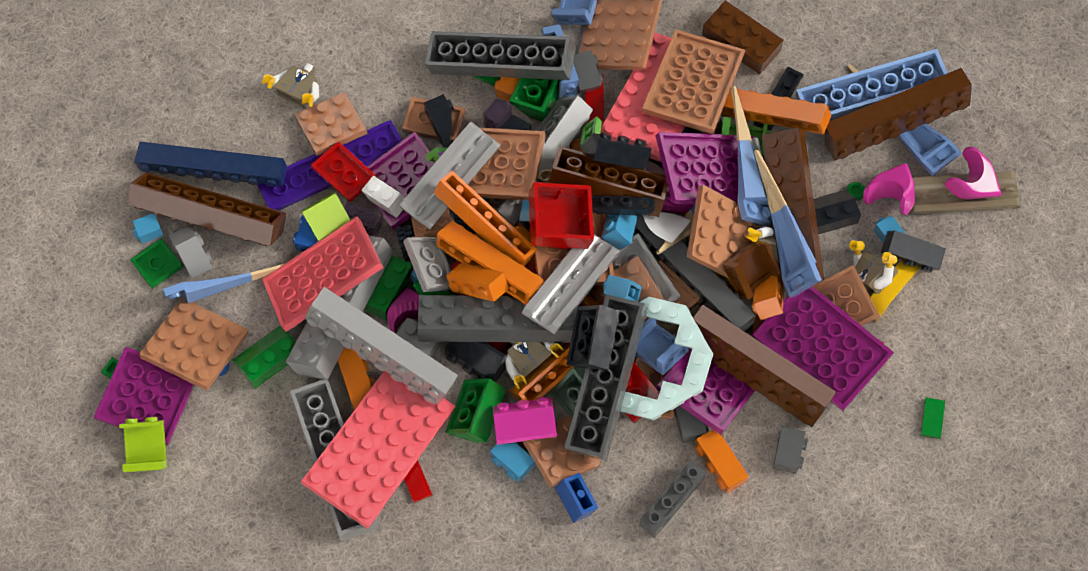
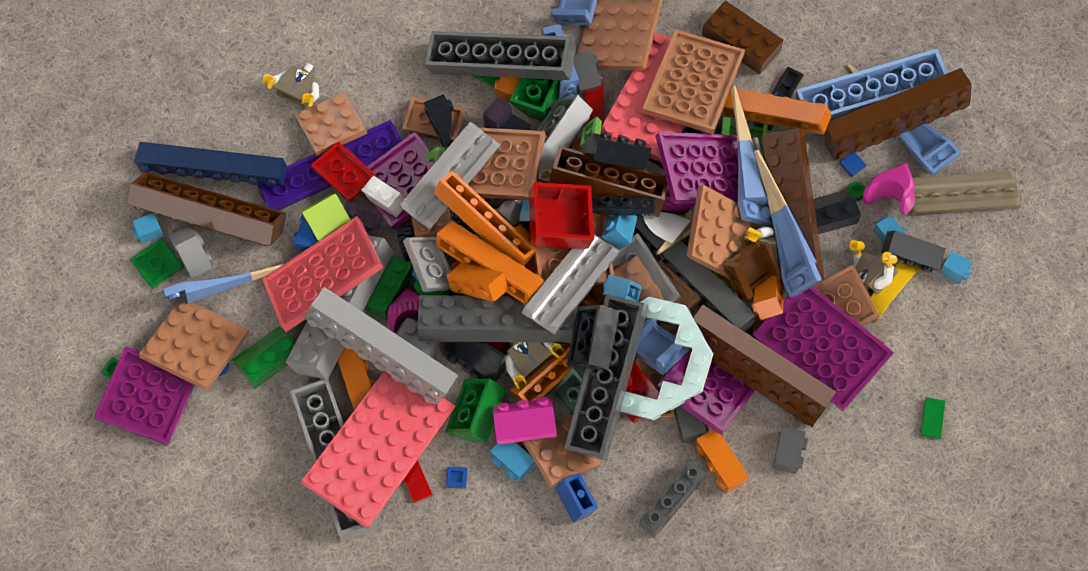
lime panel [119,417,167,472] -> none
dark pink animal [945,146,1002,199] -> none
none -> blue tile [446,467,467,488]
none -> blue tile [840,152,866,177]
none -> dark azure brick [940,251,972,284]

